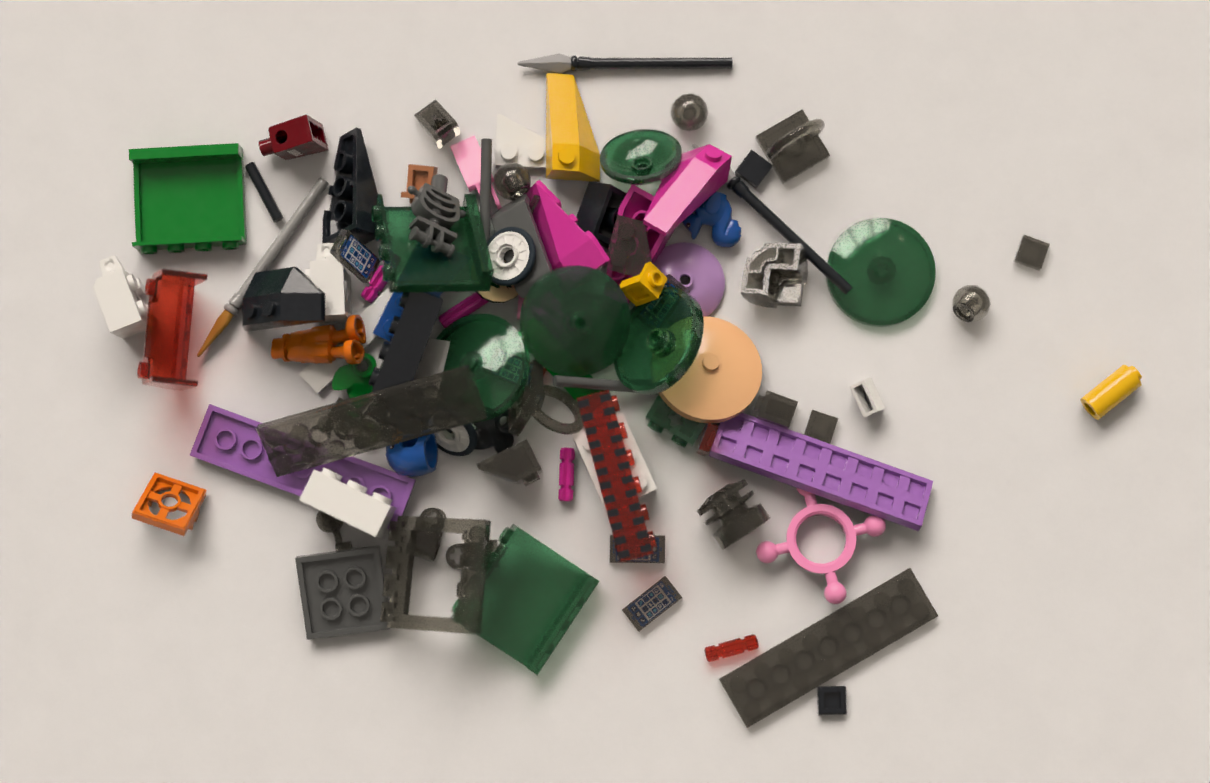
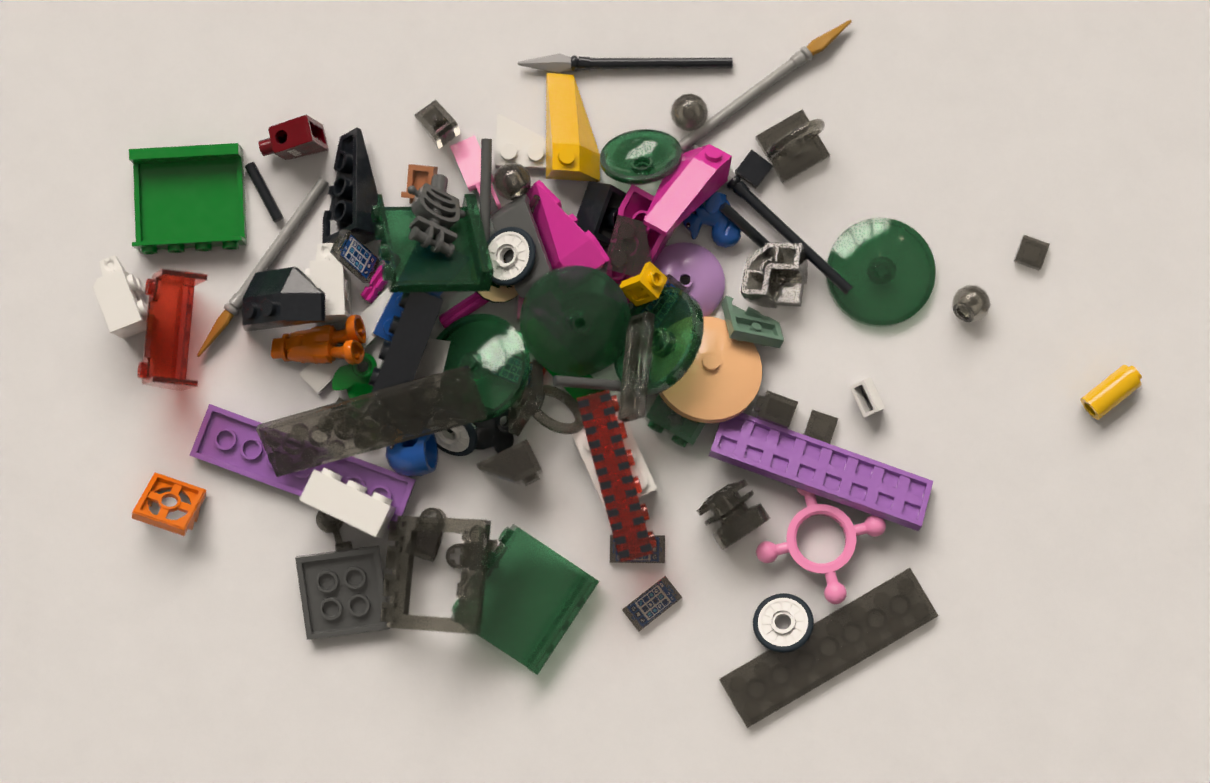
dark pink axle [558,447,575,502] -> none
clear red tile [696,423,718,456] -> none
clear red axle [704,634,759,662] -> none
black tile [817,686,847,715] -> none
none -> clear smoke tile [618,311,655,423]
none -> light grey piece [677,20,852,152]
none -> black piece [719,202,771,251]
none -> sand green wing [721,296,784,348]
none -> white wheel [753,593,814,653]

